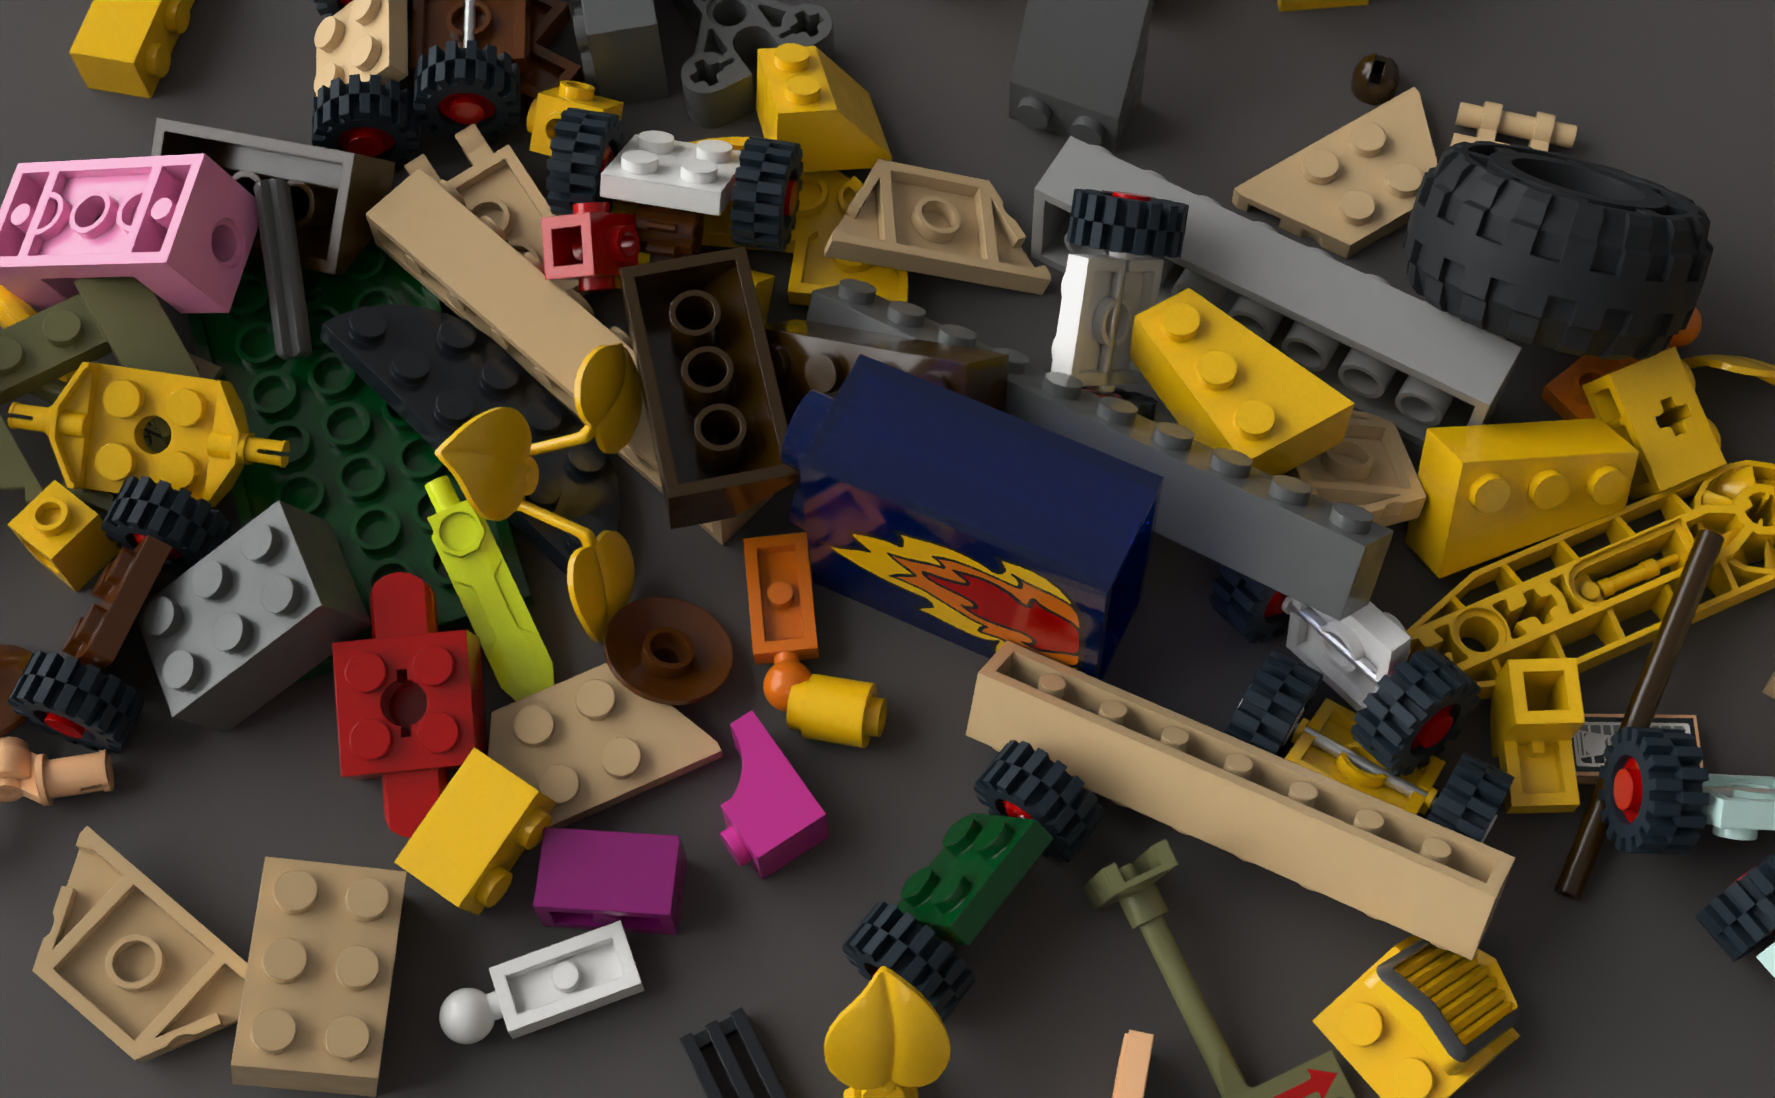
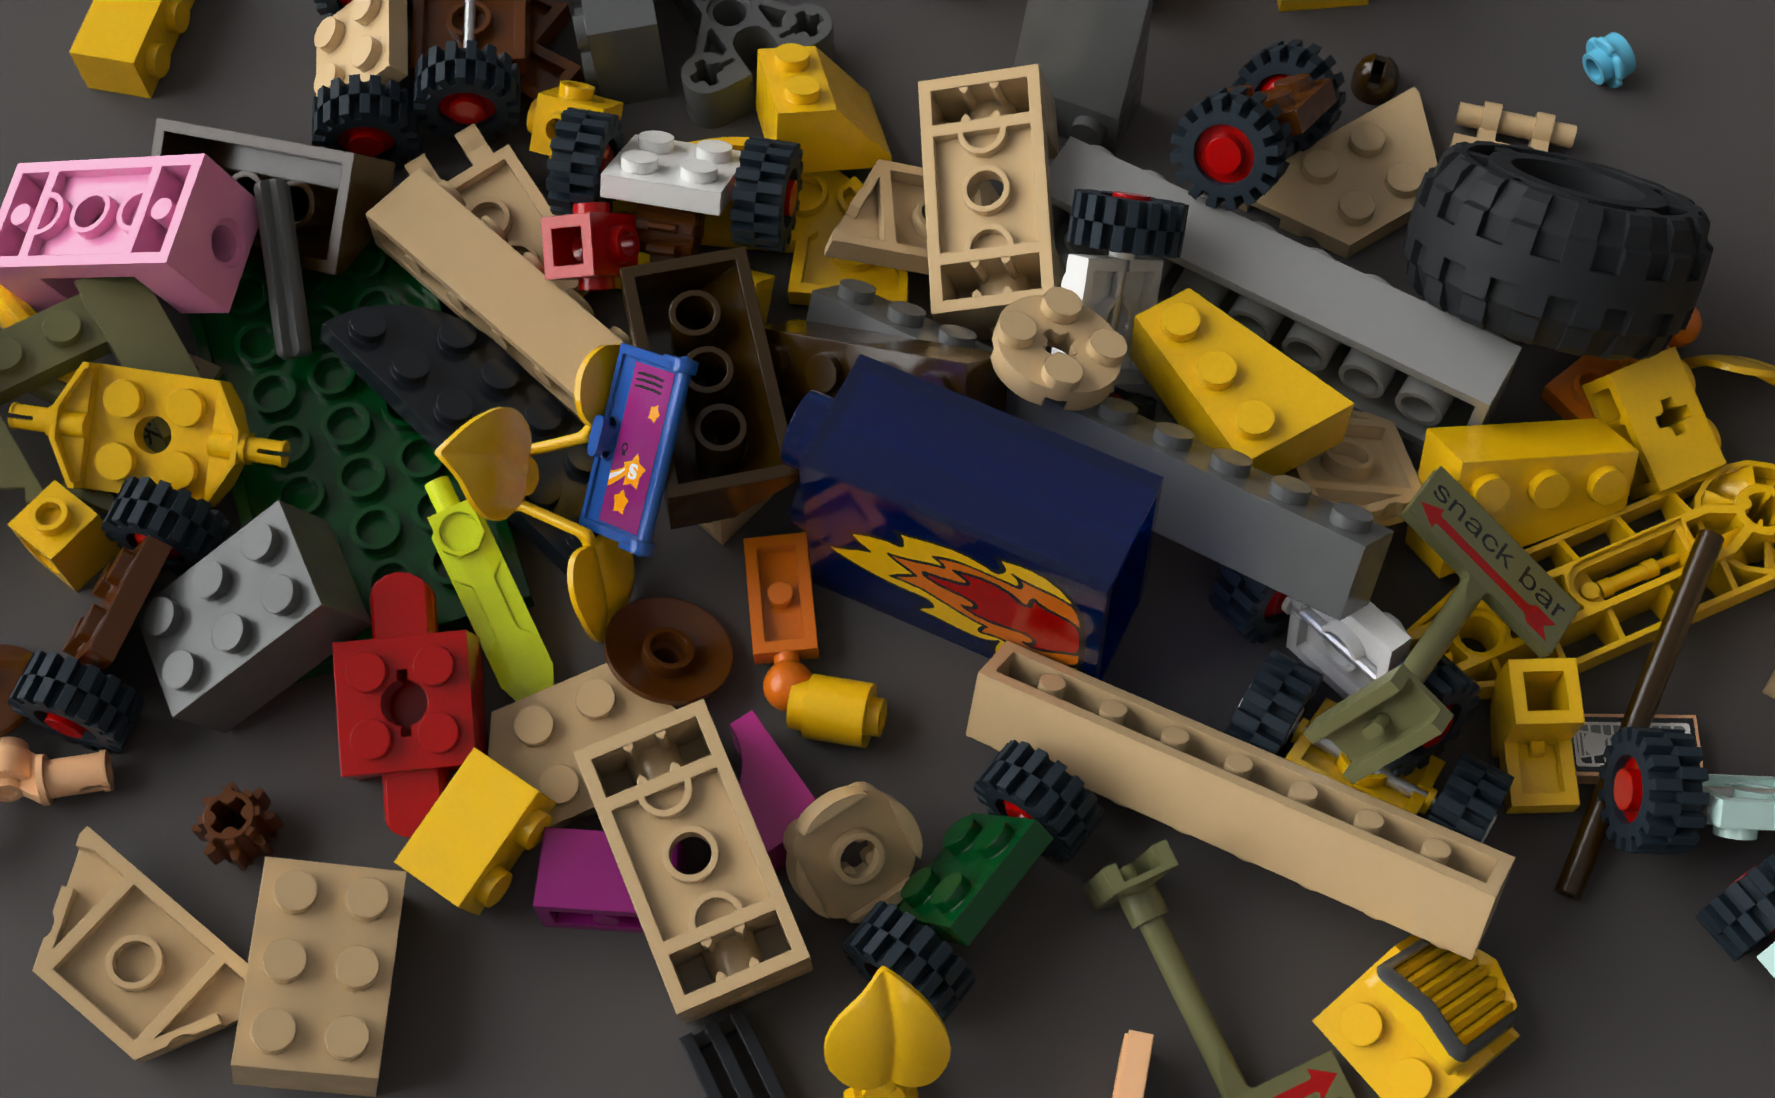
white plate [439,920,645,1044] -> none
none -> reddish brown gear [191,782,284,871]
none -> tan plate [573,699,813,1025]
none -> door [579,343,699,557]
none -> tan plate [783,782,923,923]
none -> tan plate [918,63,1066,341]
none -> tan plate [990,287,1128,411]
none -> black plate [1170,39,1346,210]
none -> olive piece [1303,466,1581,784]
none -> medium azure plate [1582,32,1636,89]

